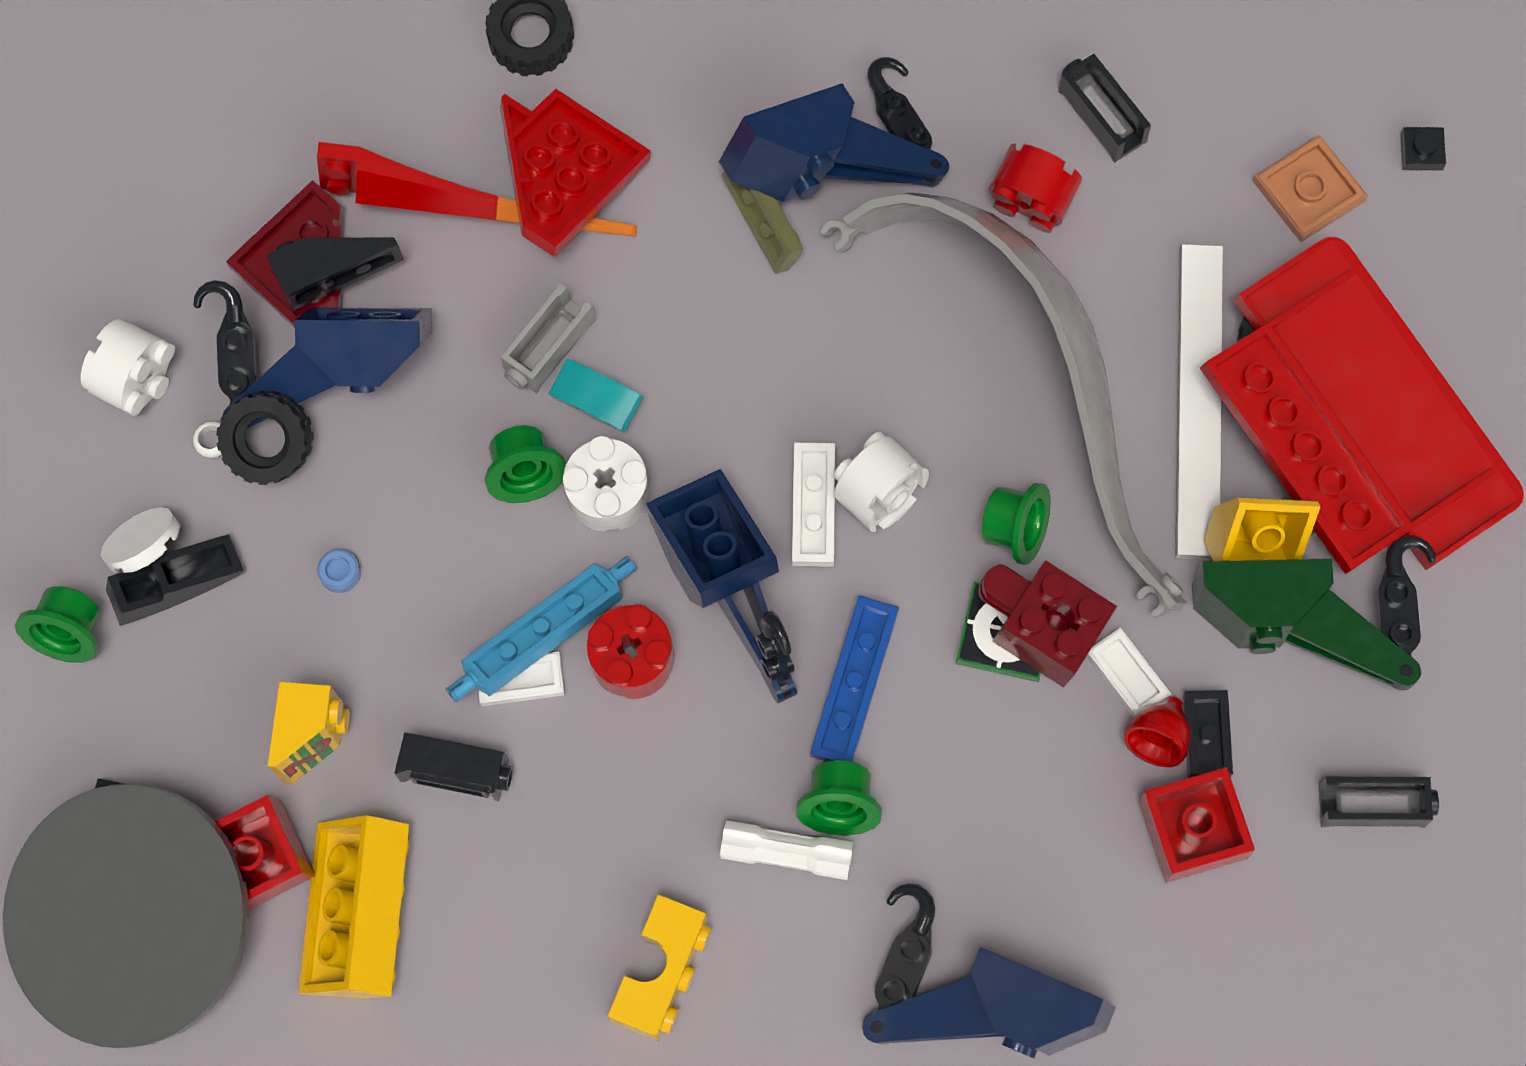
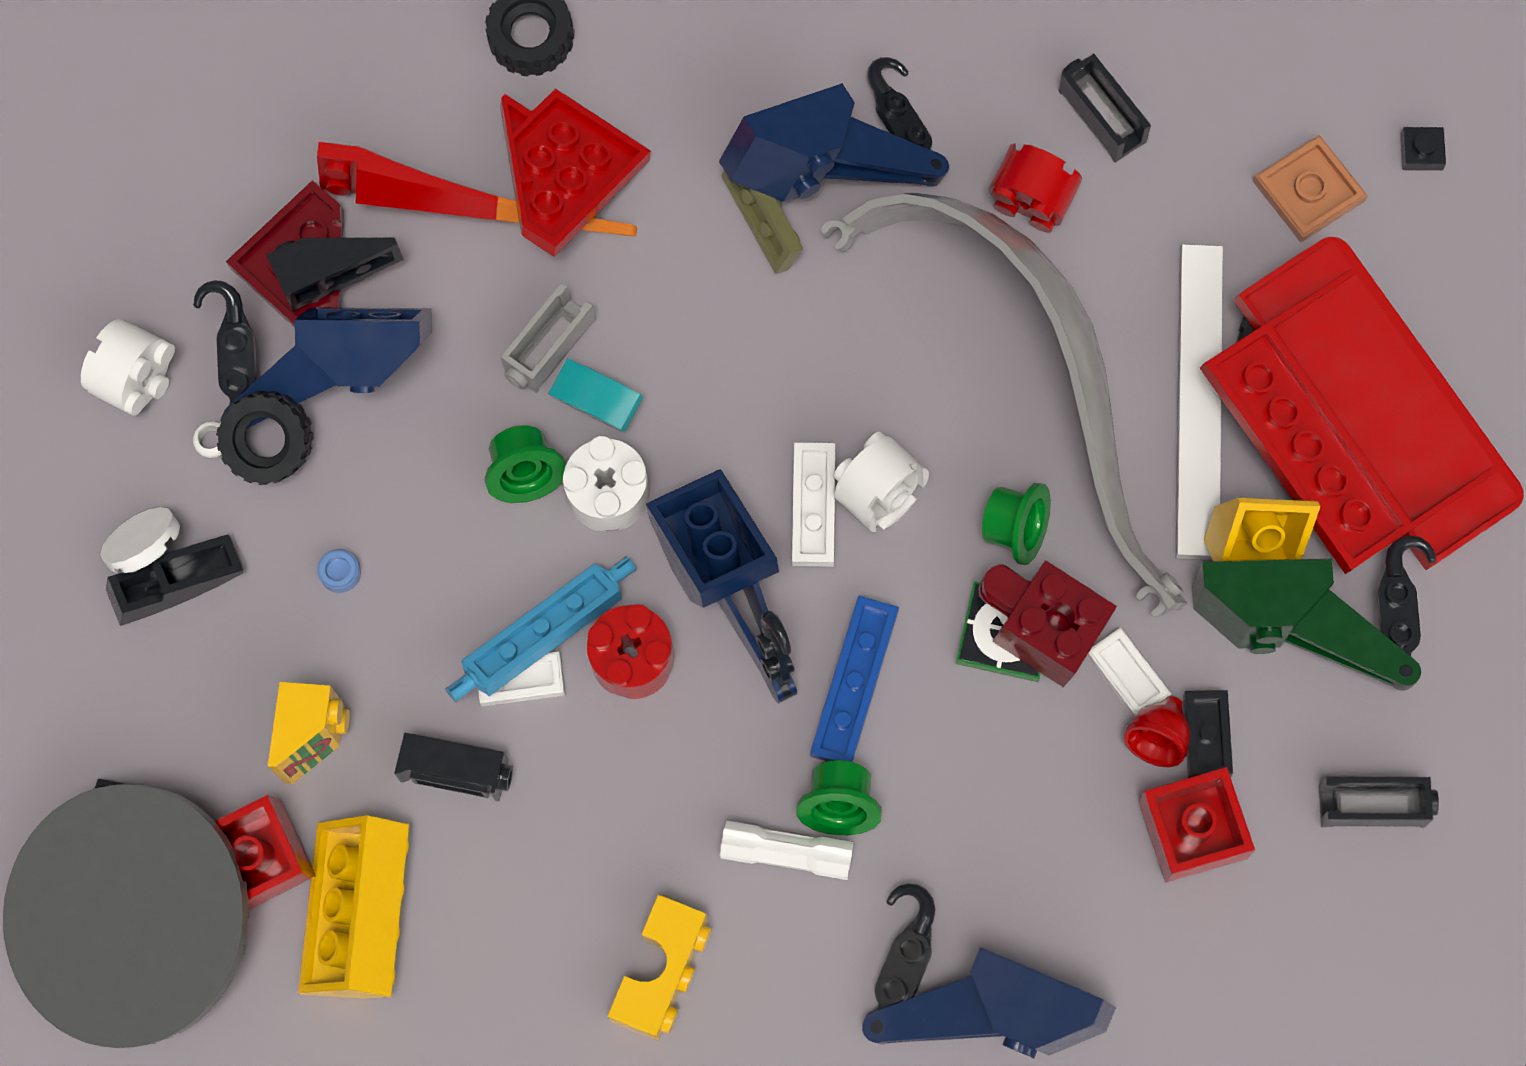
green piece [15,586,99,663] -> none

